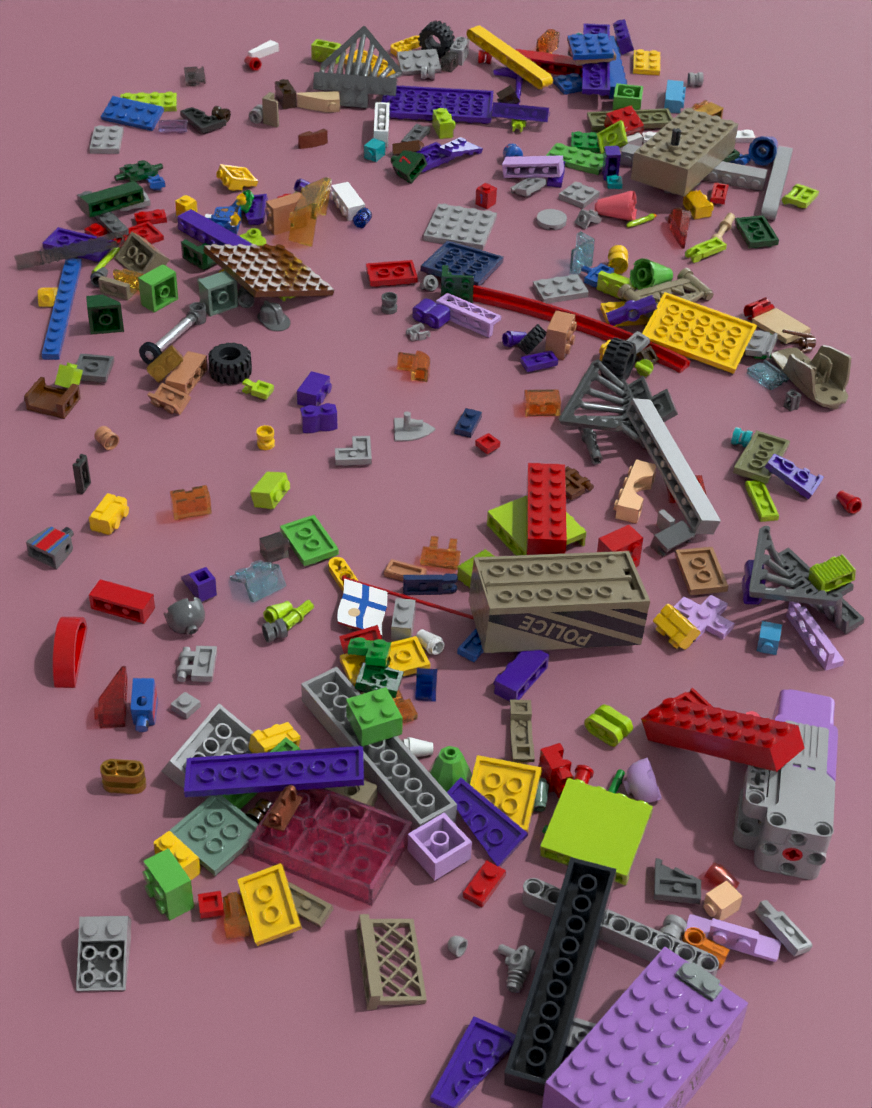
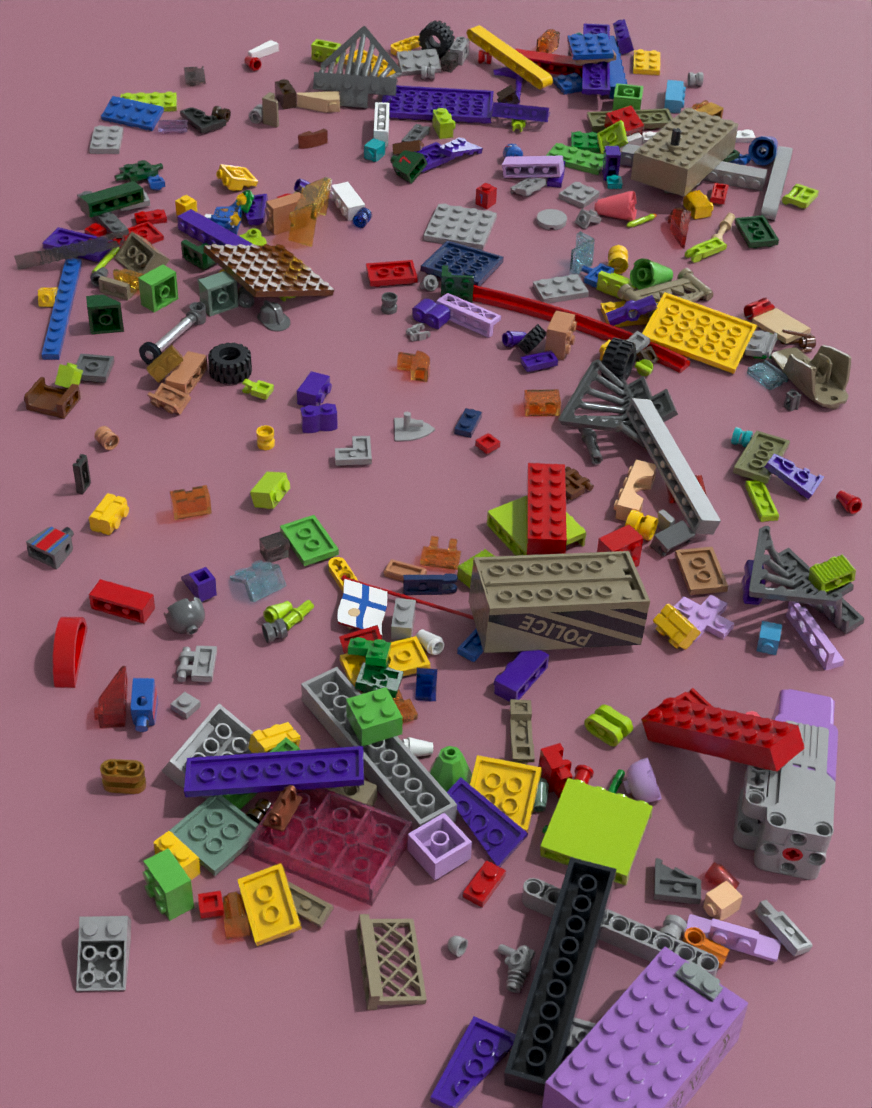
none -> yellow wheel [625,510,658,541]

